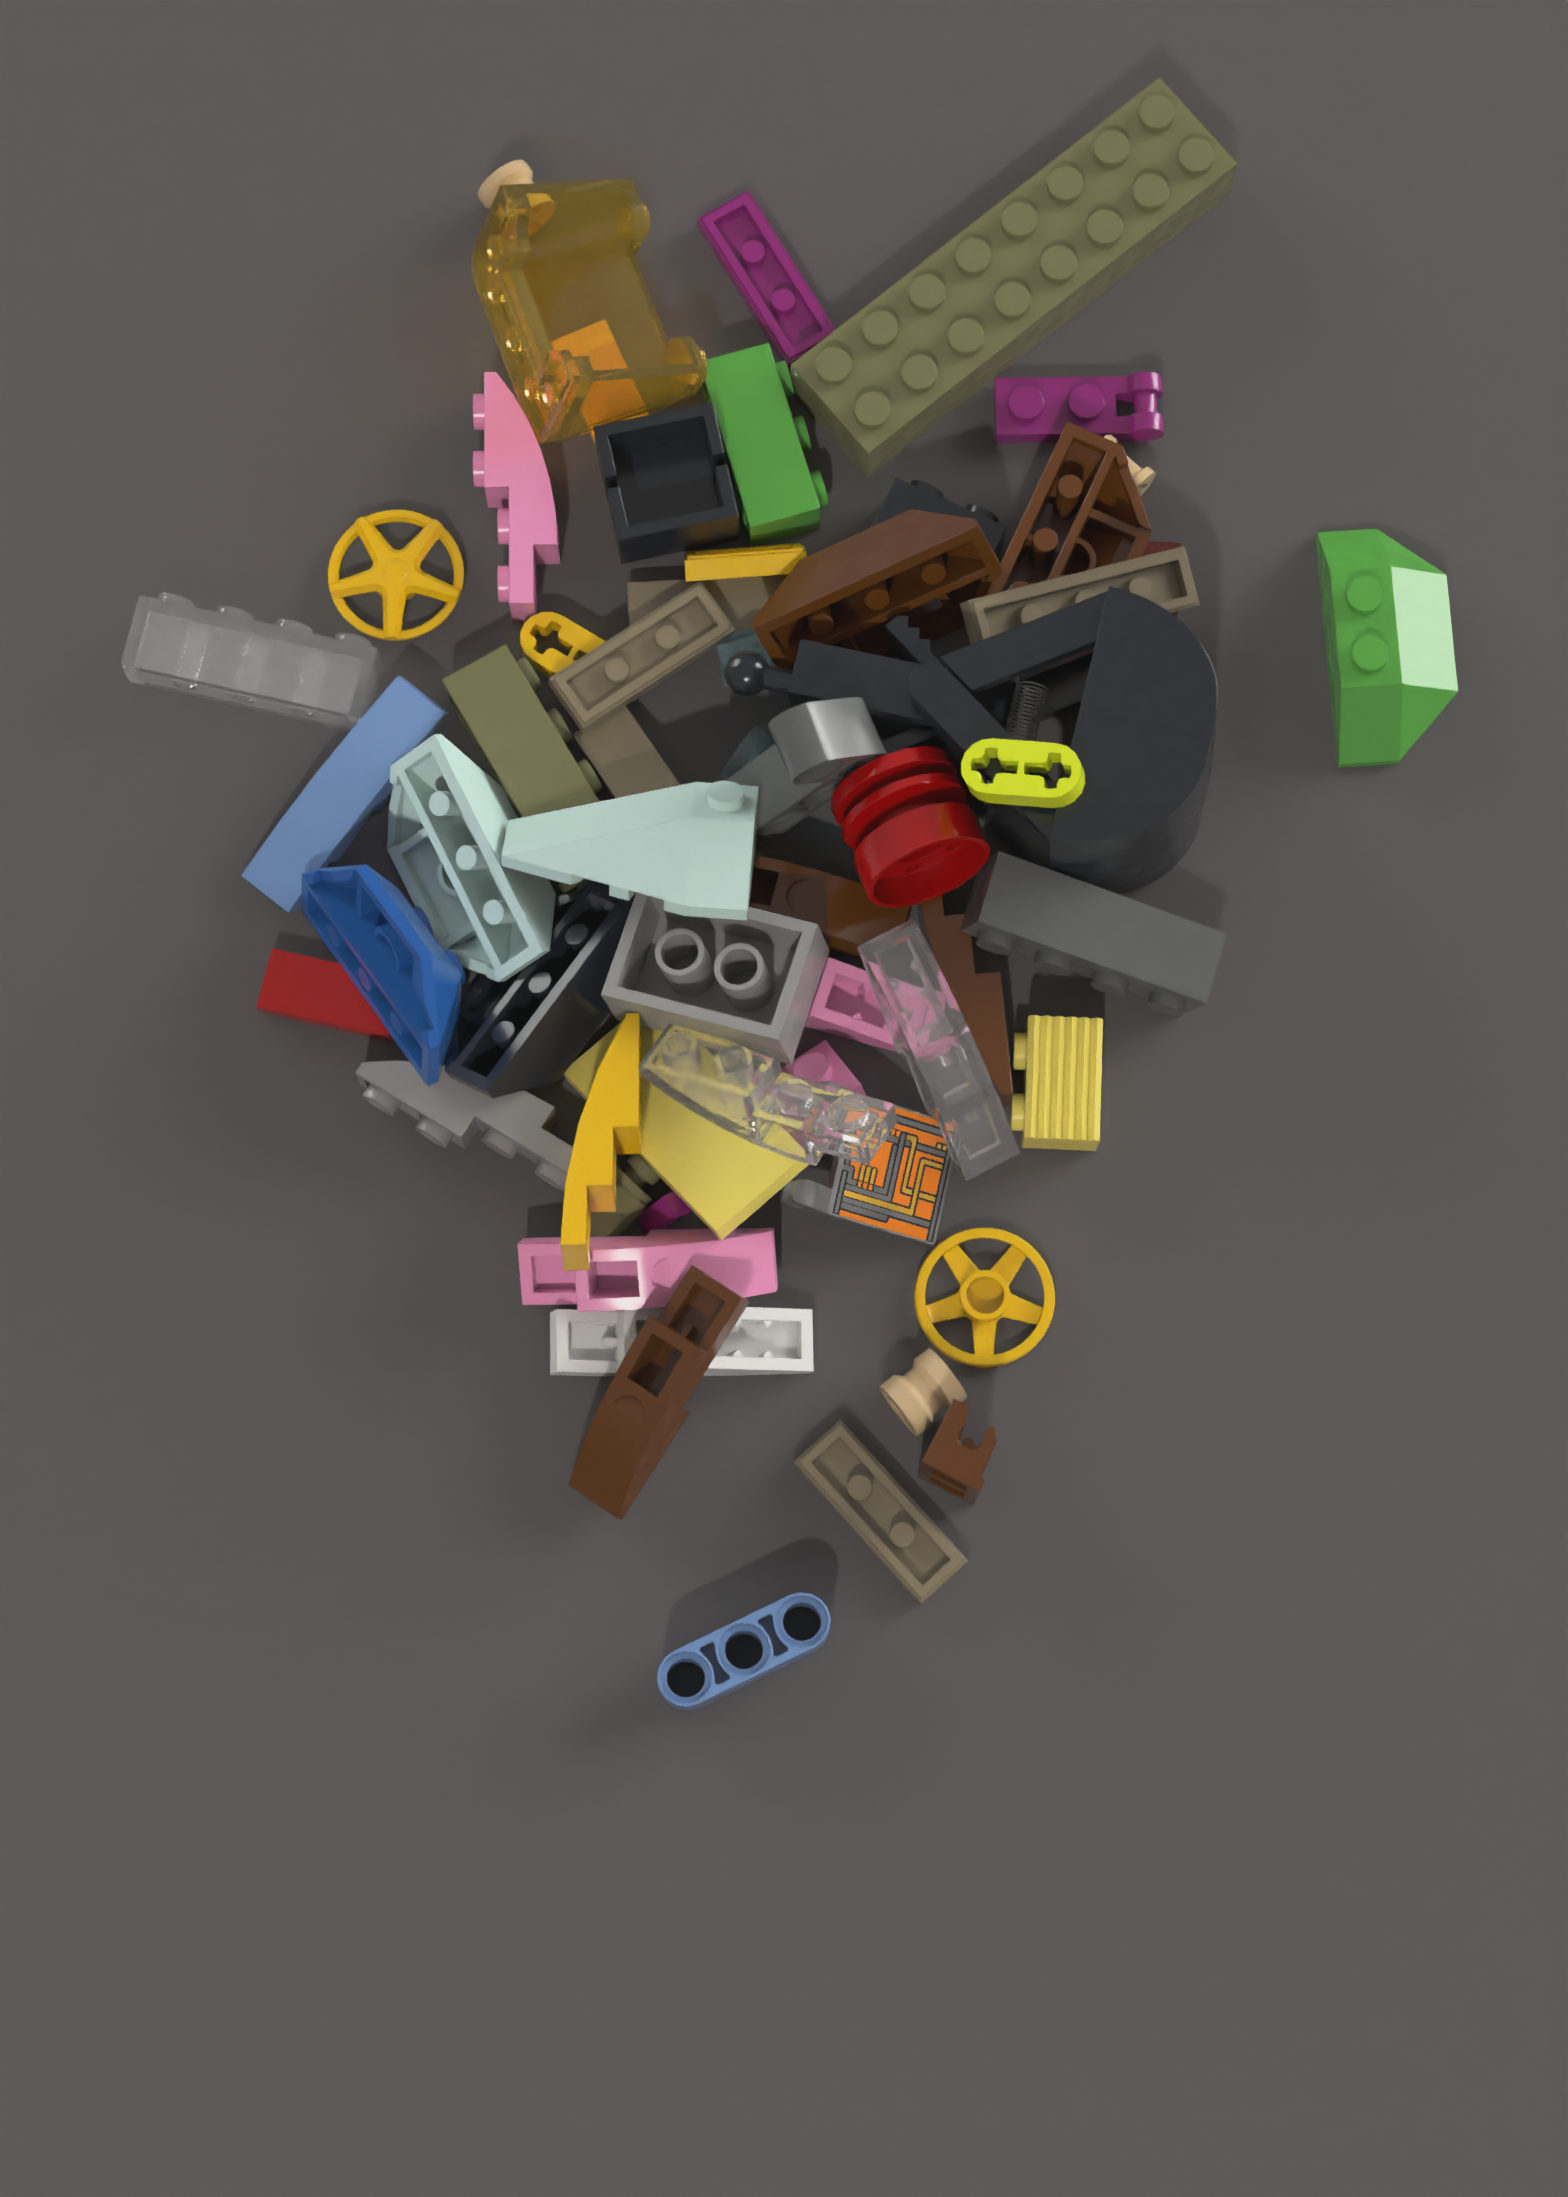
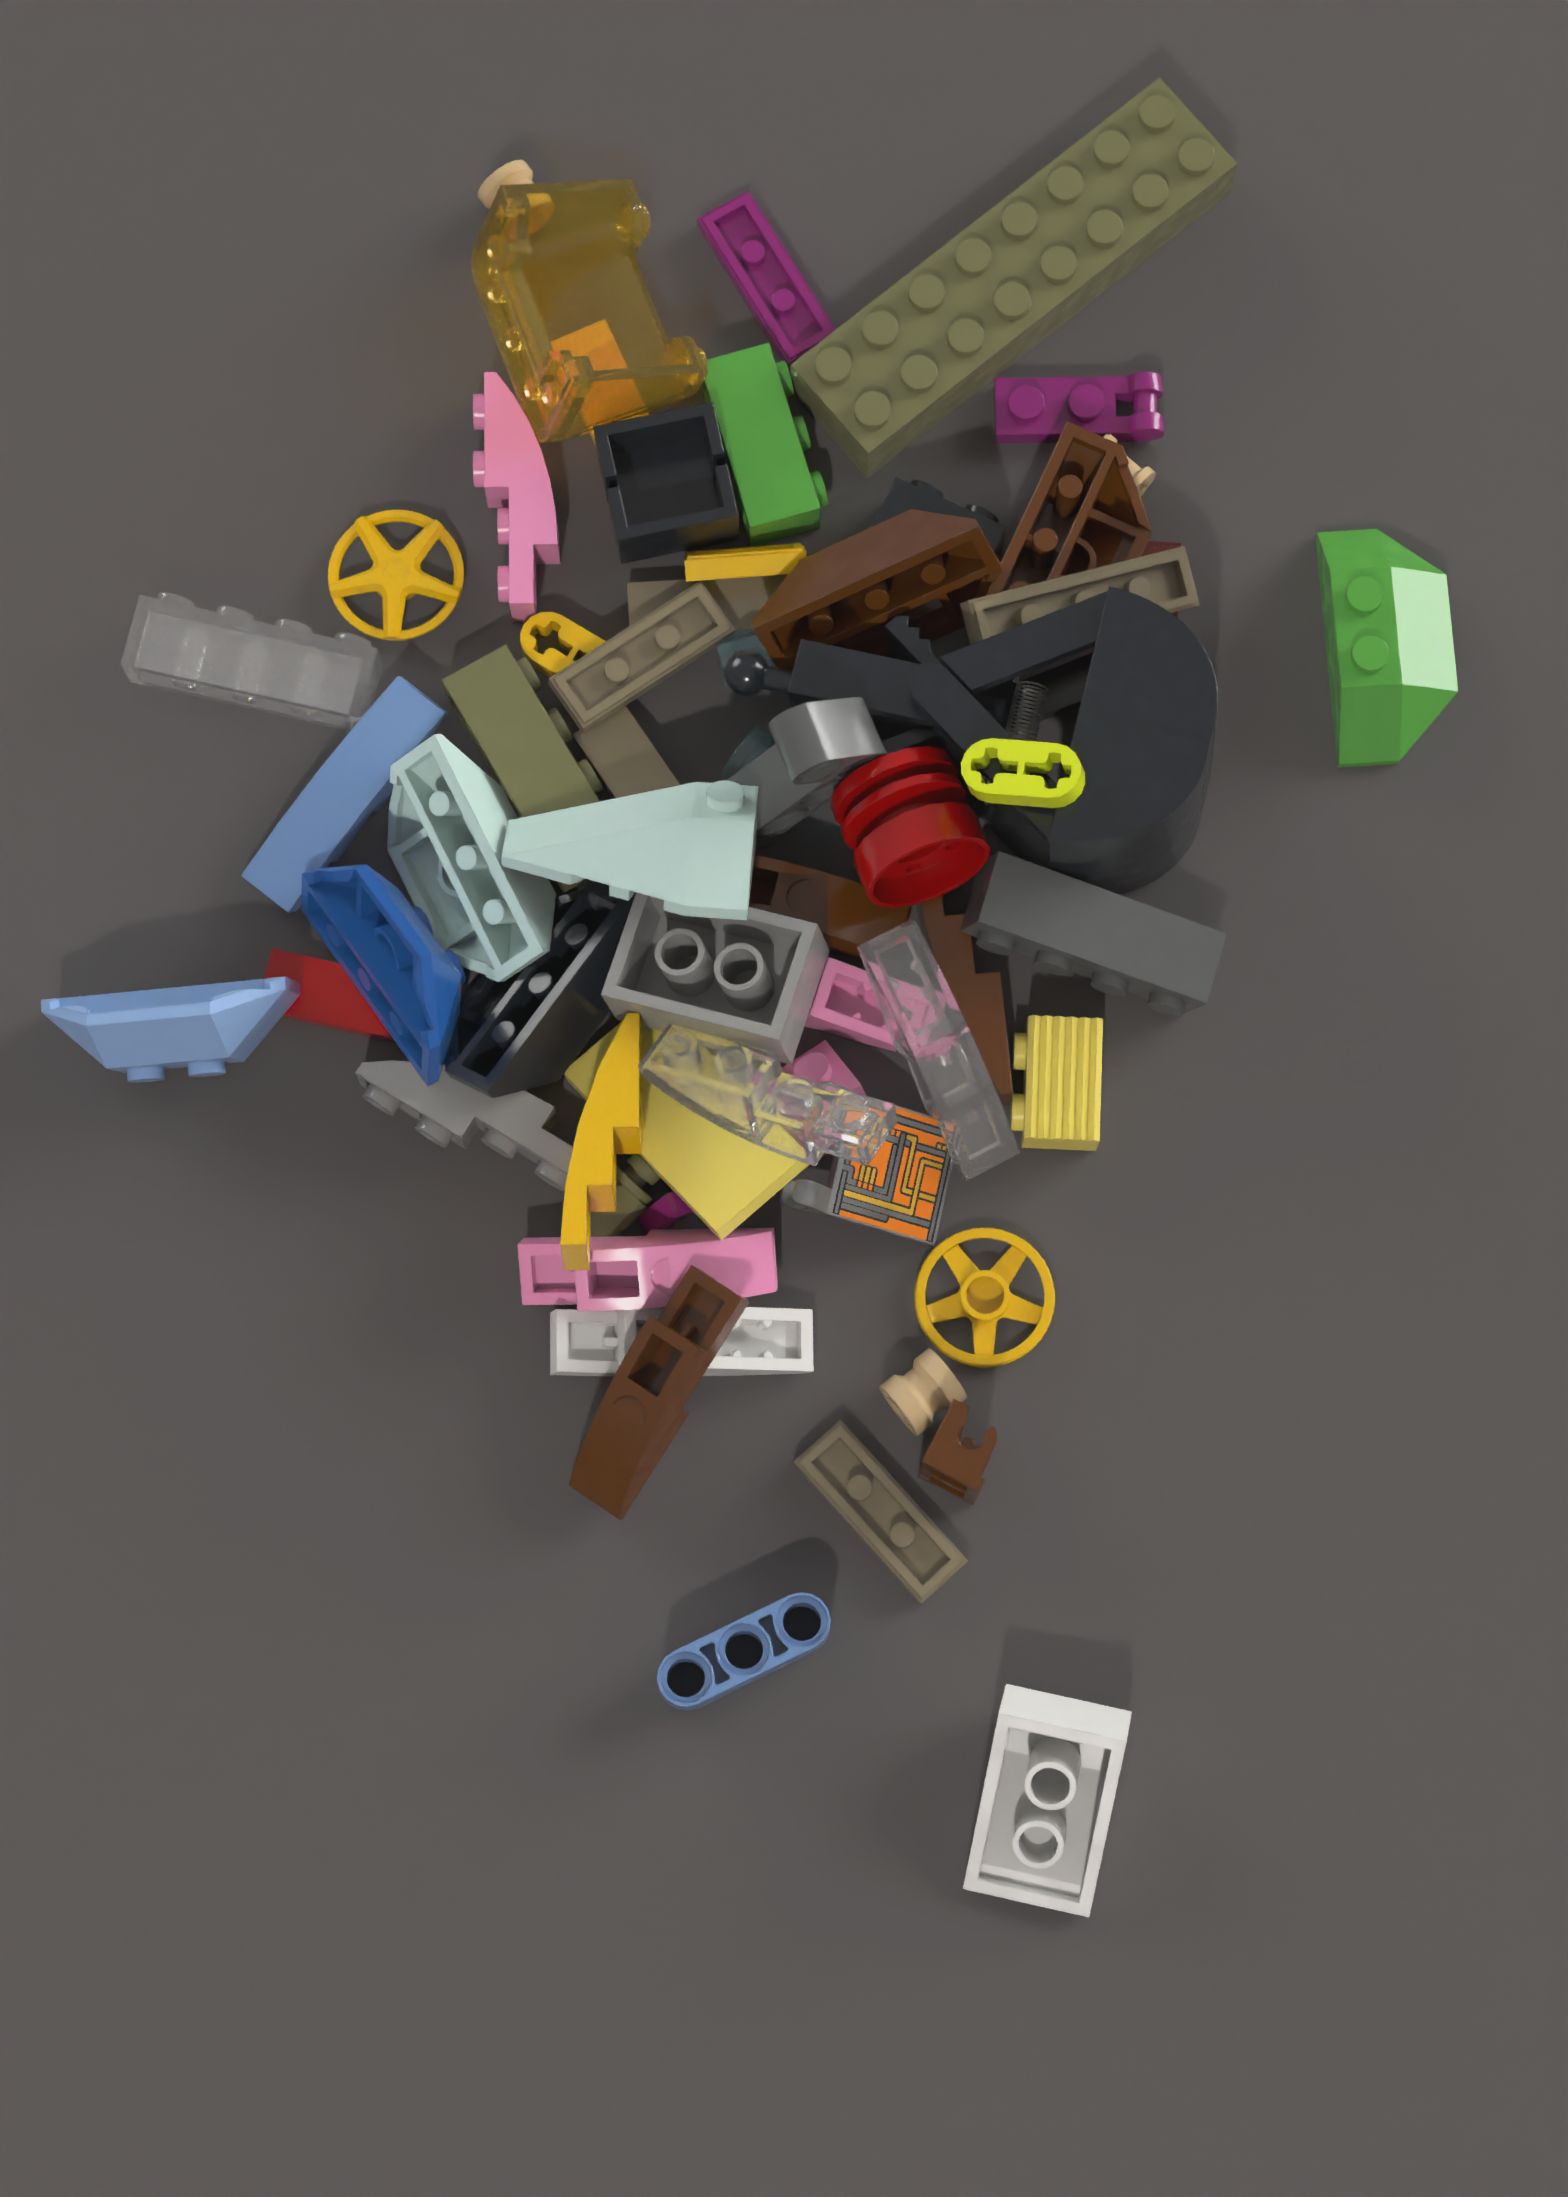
none -> light blue wedge [41,977,300,1083]
none -> white slope [963,1684,1132,1917]

